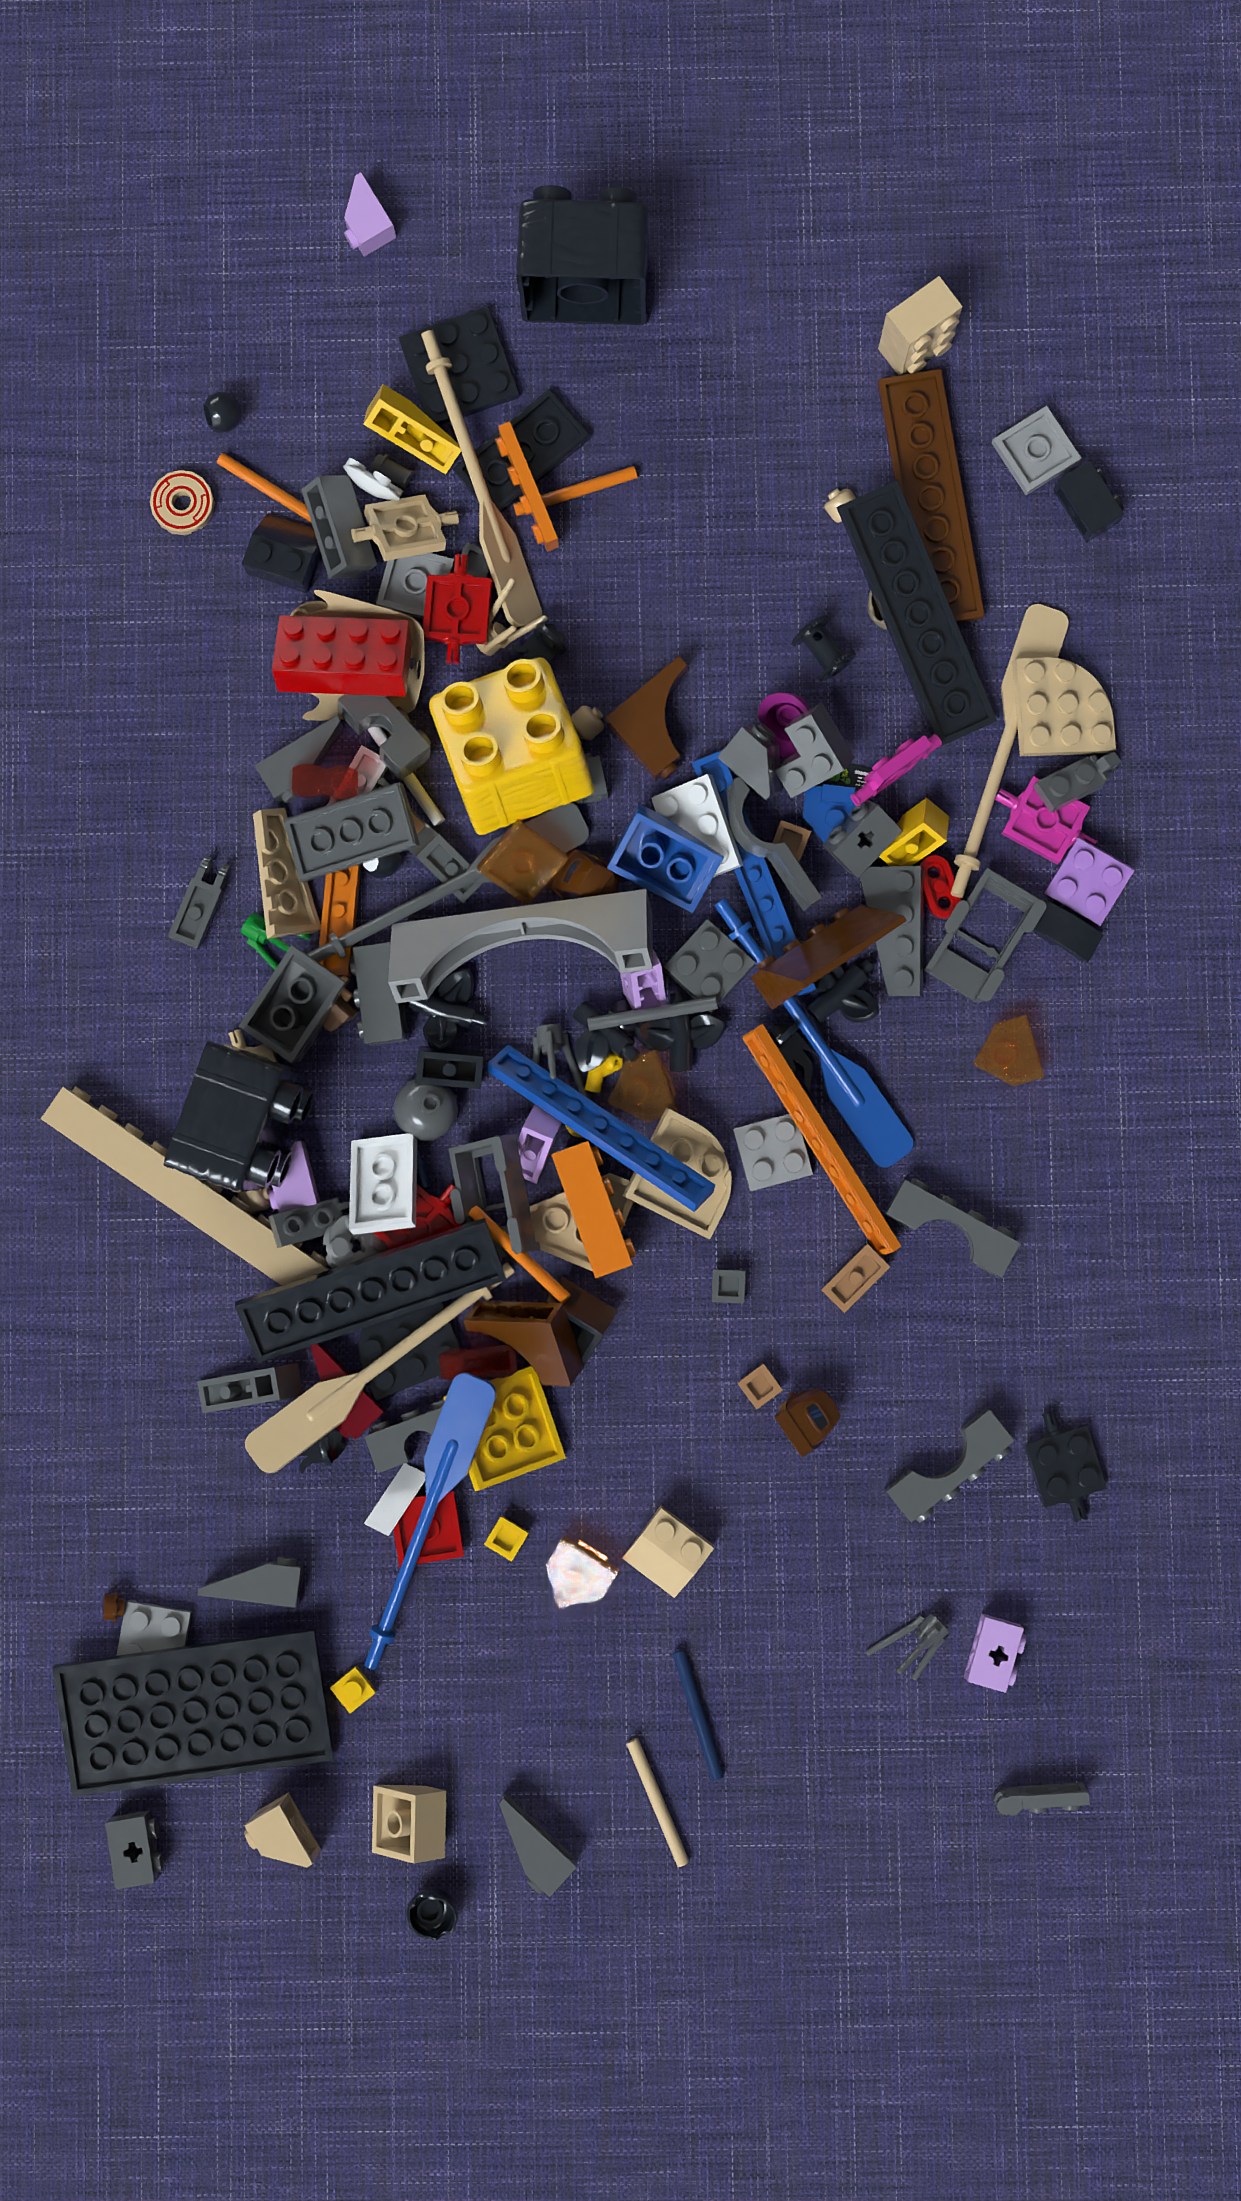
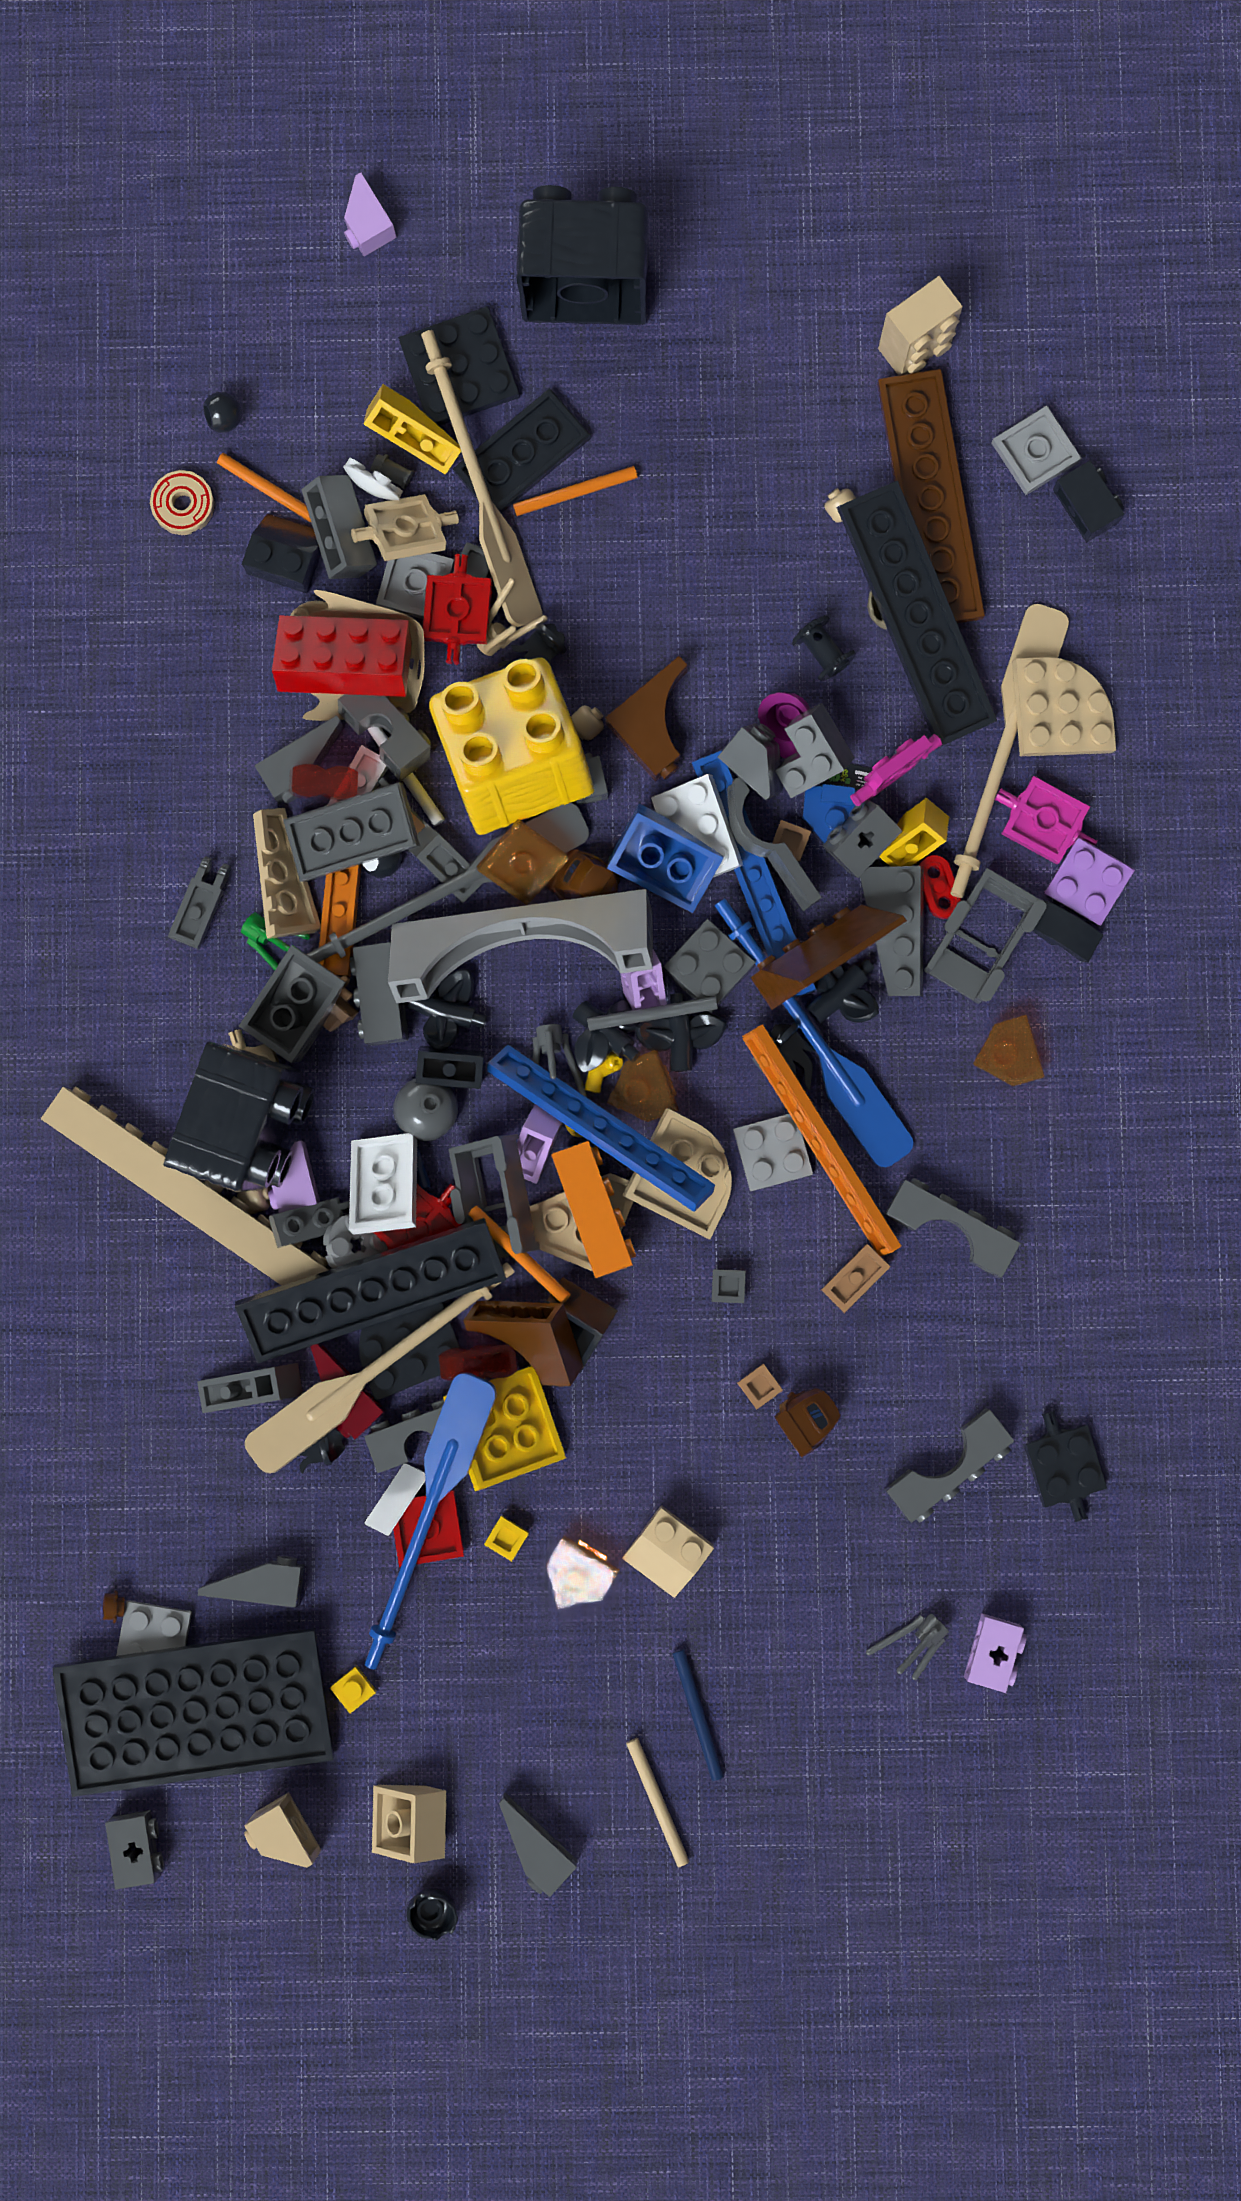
orange plate [495,421,559,552] -> none
dark grey hinge [993,1782,1090,1816] -> none
dark grey hinge [1033,752,1121,813] -> none

